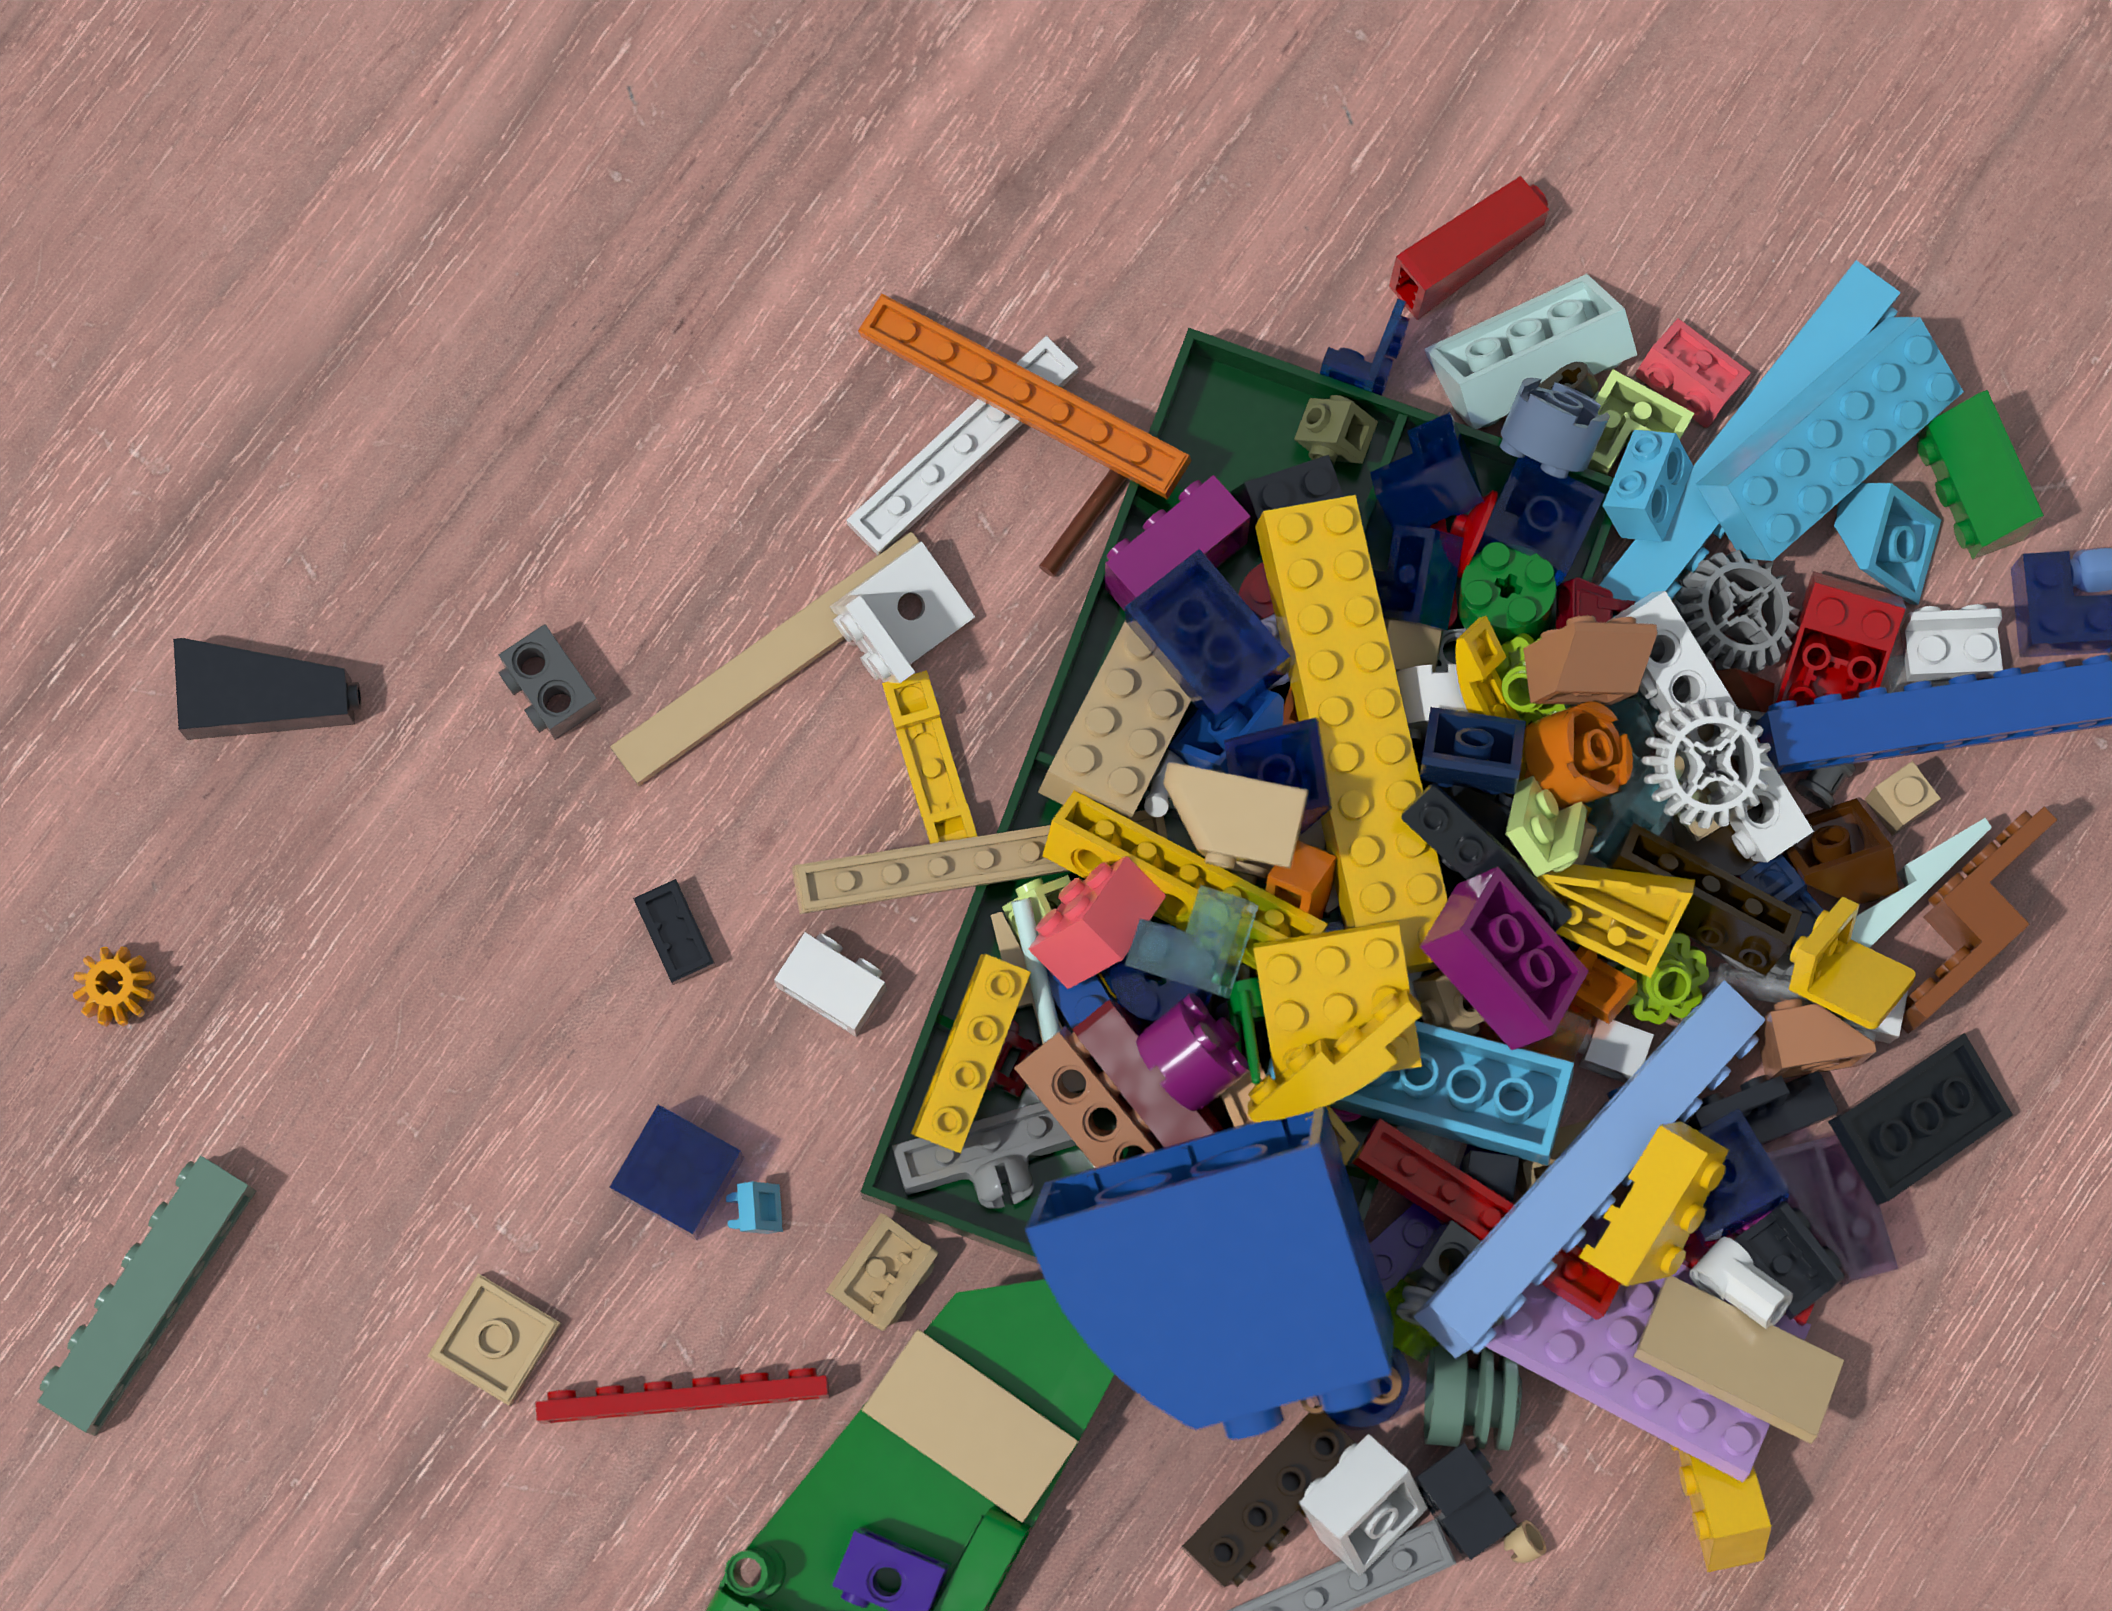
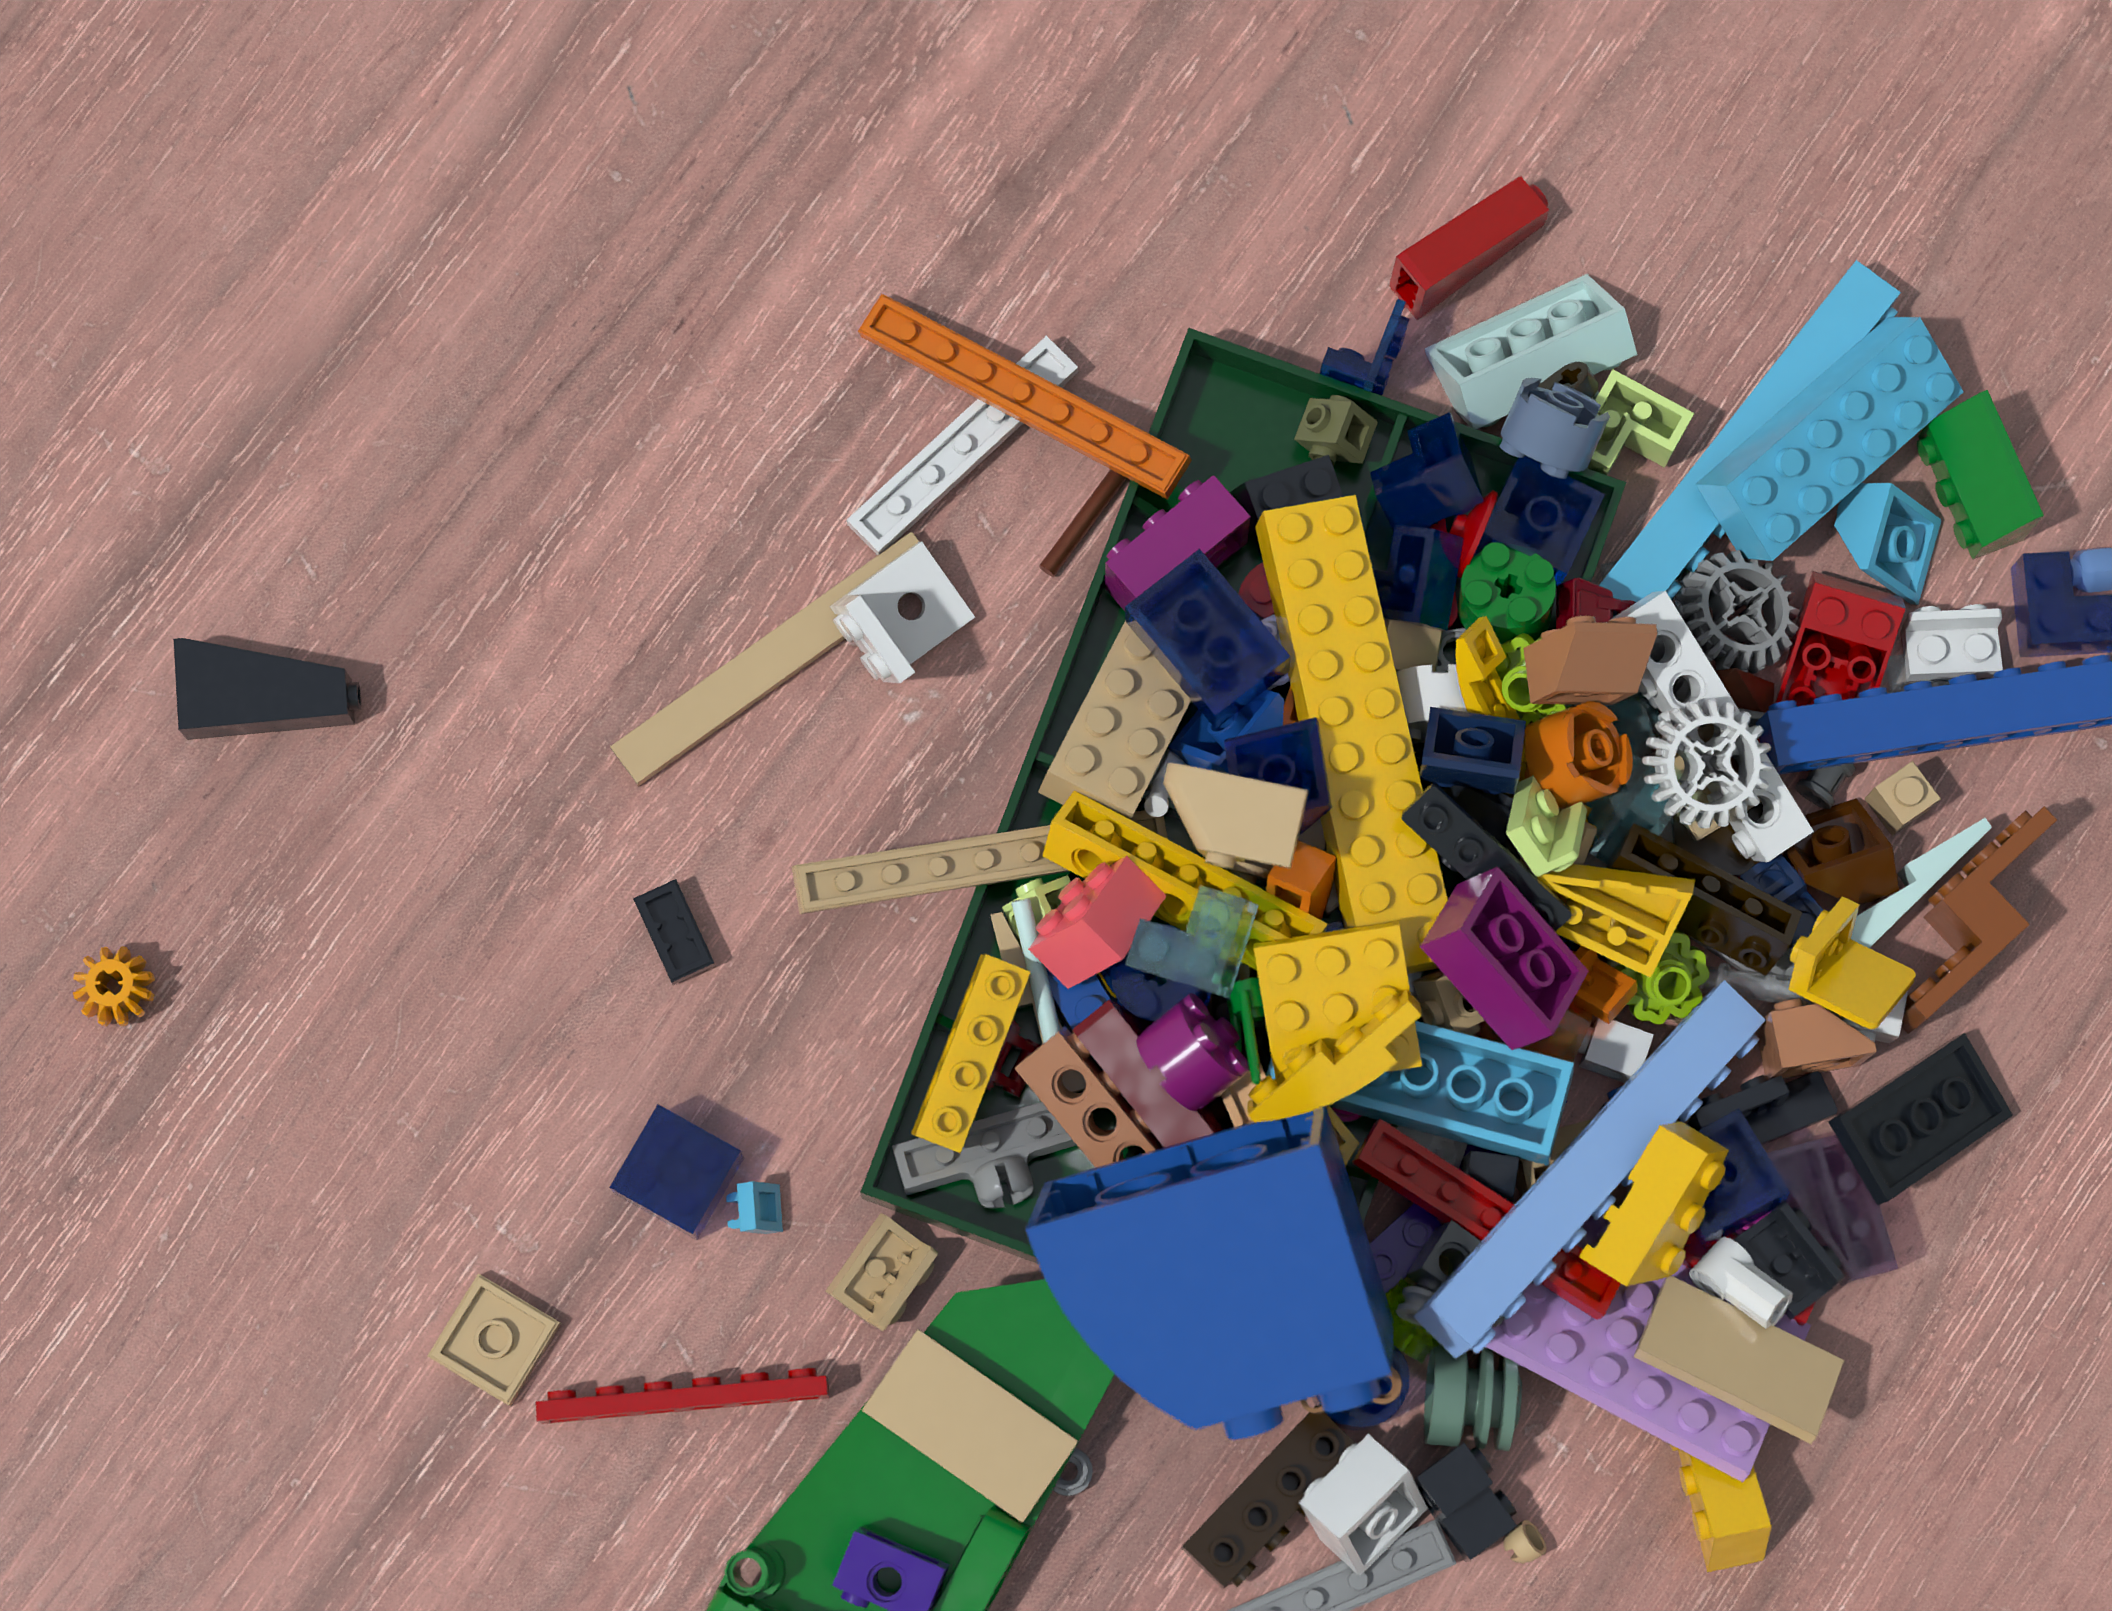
sand green brick [37,1155,256,1436] -> none
dark grey brick [498,624,601,740] -> none
white brick [774,932,887,1037] -> none
yellow slope [882,670,978,844] -> none
medium azure brick [1603,430,1693,542] -> none
coral bracket [1635,318,1751,428] -> none
none -> light grey plate [1053,1448,1092,1496]

